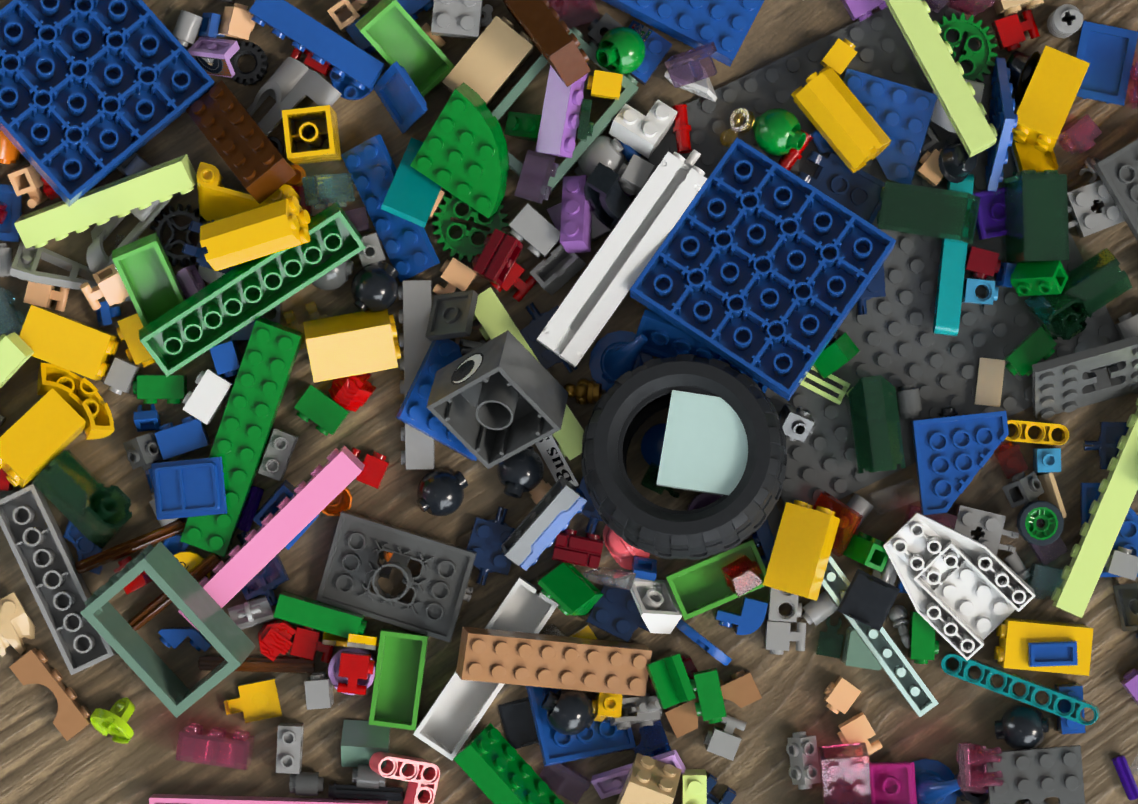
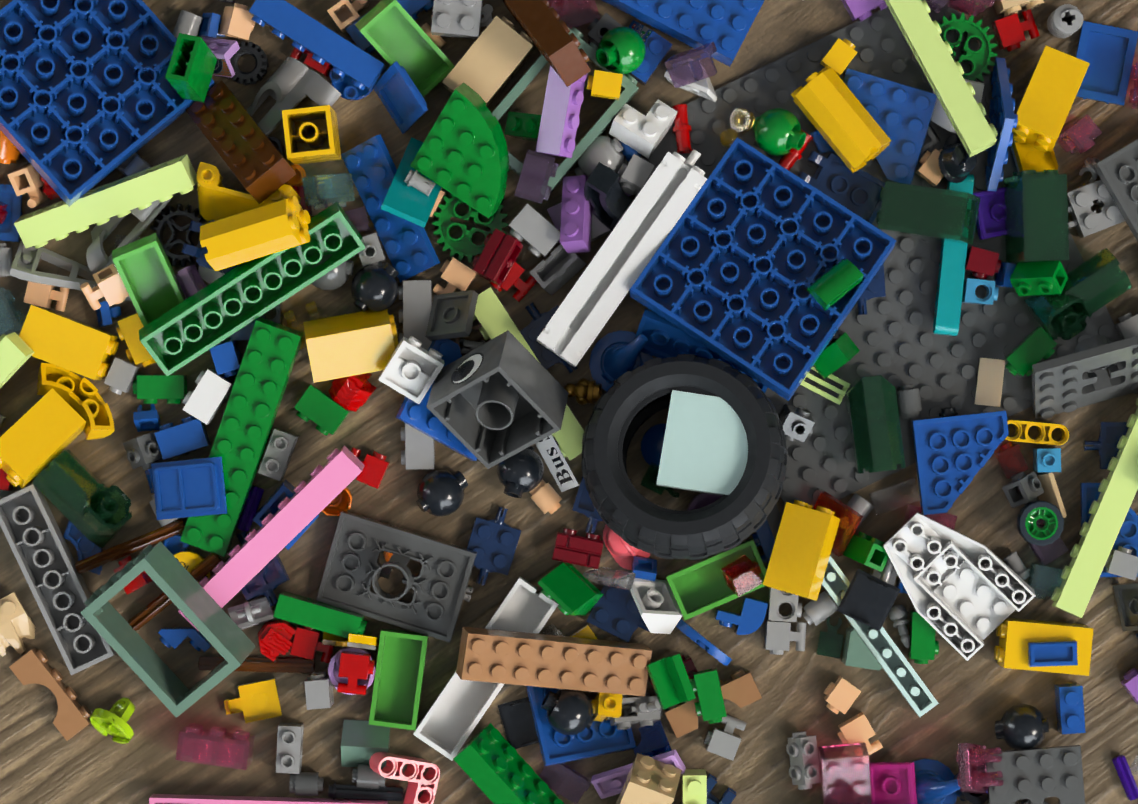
piece [501,476,587,571] -> none
clear green plate [577,99,594,142] -> none
teal beam [941,653,1100,726] -> none
light grey hinge [951,504,1019,556] -> none
black piece [1006,51,1040,105] -> none
none -> green brick [165,33,217,103]
none -> white plate [378,336,444,404]
none -> light grey pin [404,170,436,196]
none -> green brick [807,258,864,311]

